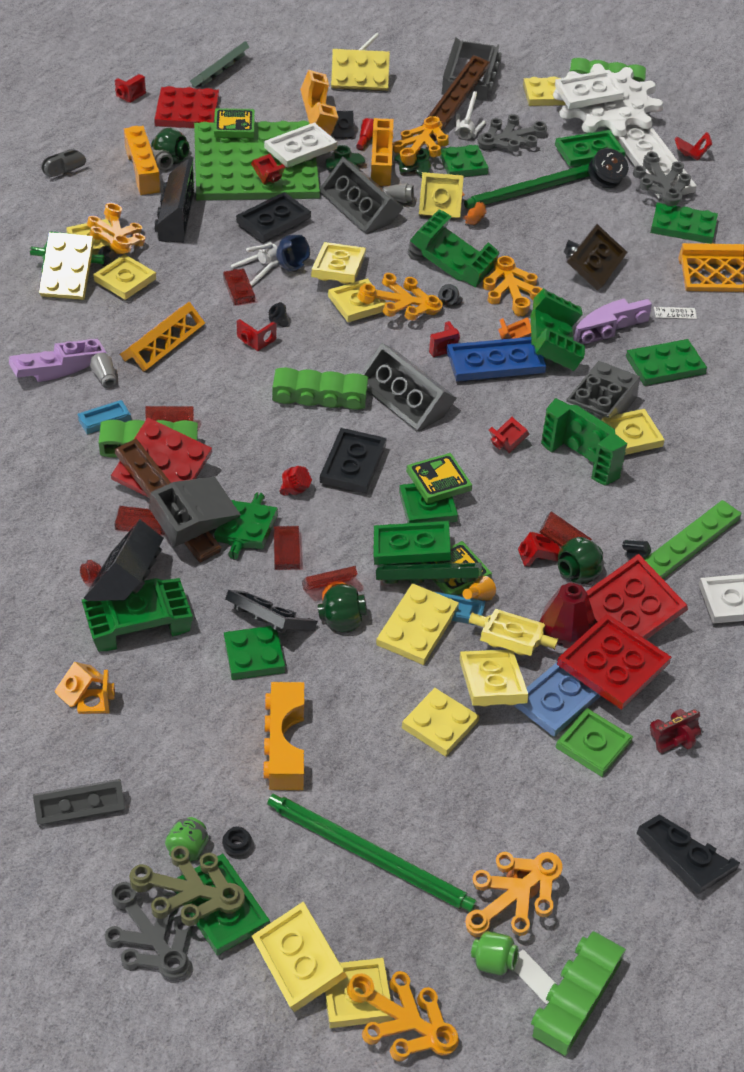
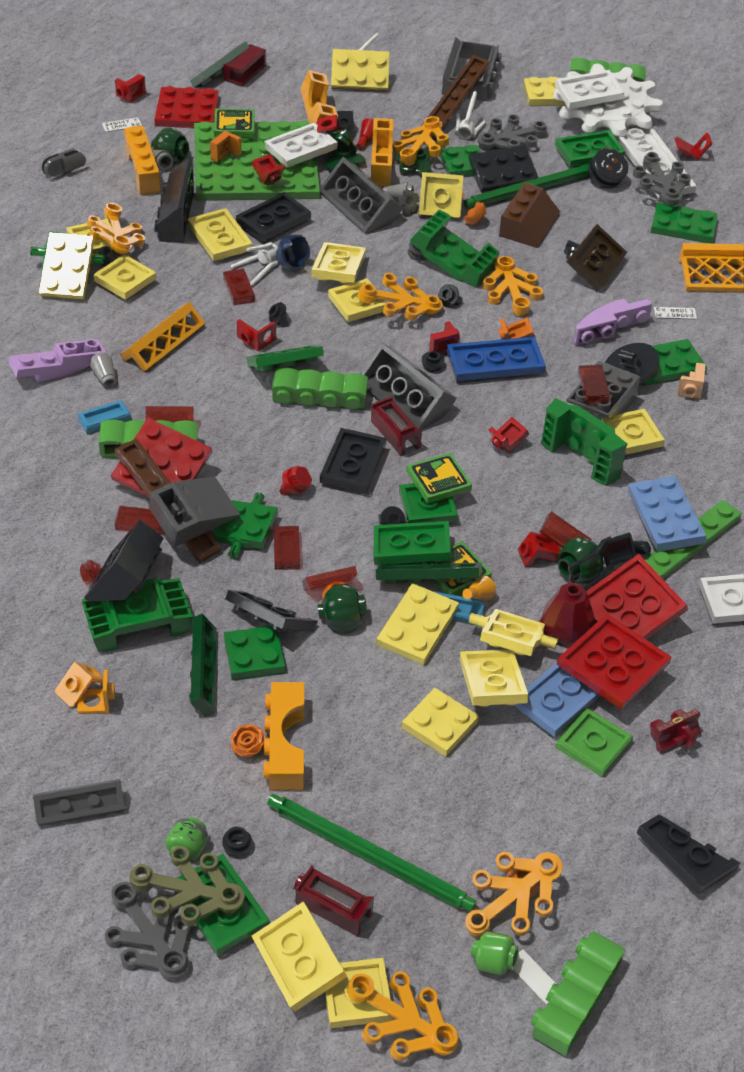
green plate [530,288,585,371] -> none
none -> white sticker [102,117,142,132]
none -> light yellow plate [187,208,253,261]
none -> dark green plate [189,614,217,717]
none -> orange bracket [210,131,242,162]
none -> dark red window [224,44,266,87]
none -> orange plate [231,724,265,757]
none -> green plate [246,345,324,371]
none -> dark red window [294,865,374,937]
none -> red bracket [317,114,342,133]
none -> dark green plate [326,129,358,153]
none -> dark red window [371,396,422,456]
none -> black plate [378,506,405,525]
none -> dark grey plant [397,188,419,215]
none -> black plate [422,351,445,372]
none -> black plate [469,145,539,192]
none -> reddish brown slope [499,183,560,248]
none -> black piece [568,532,636,591]
none -> clear red tile [578,364,610,402]
none -> black shield [605,343,660,385]
none -> medium blue plate [628,476,706,552]
none -> light nougat bracket [678,363,705,399]

